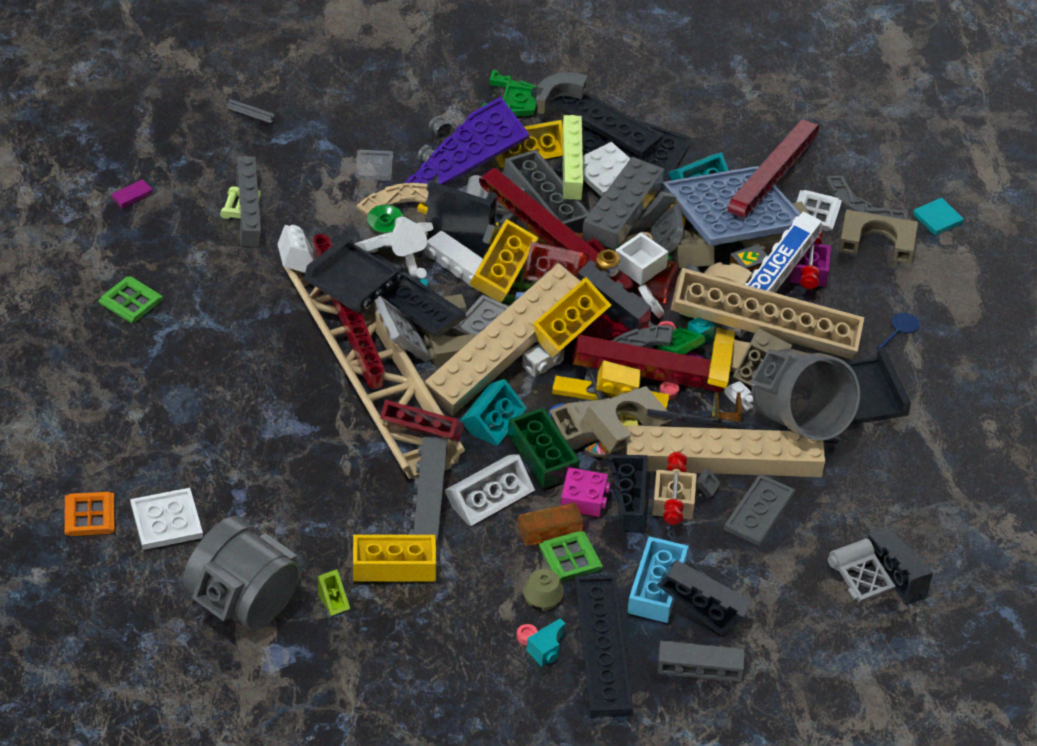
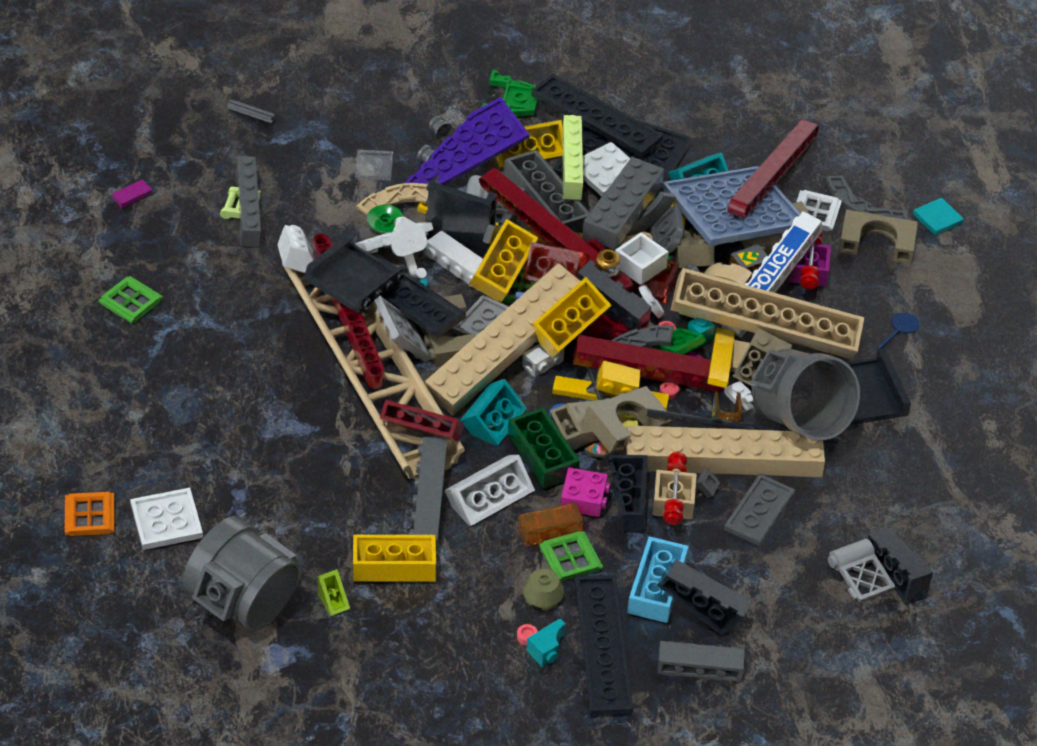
dark grey arch [536,72,588,114] -> none

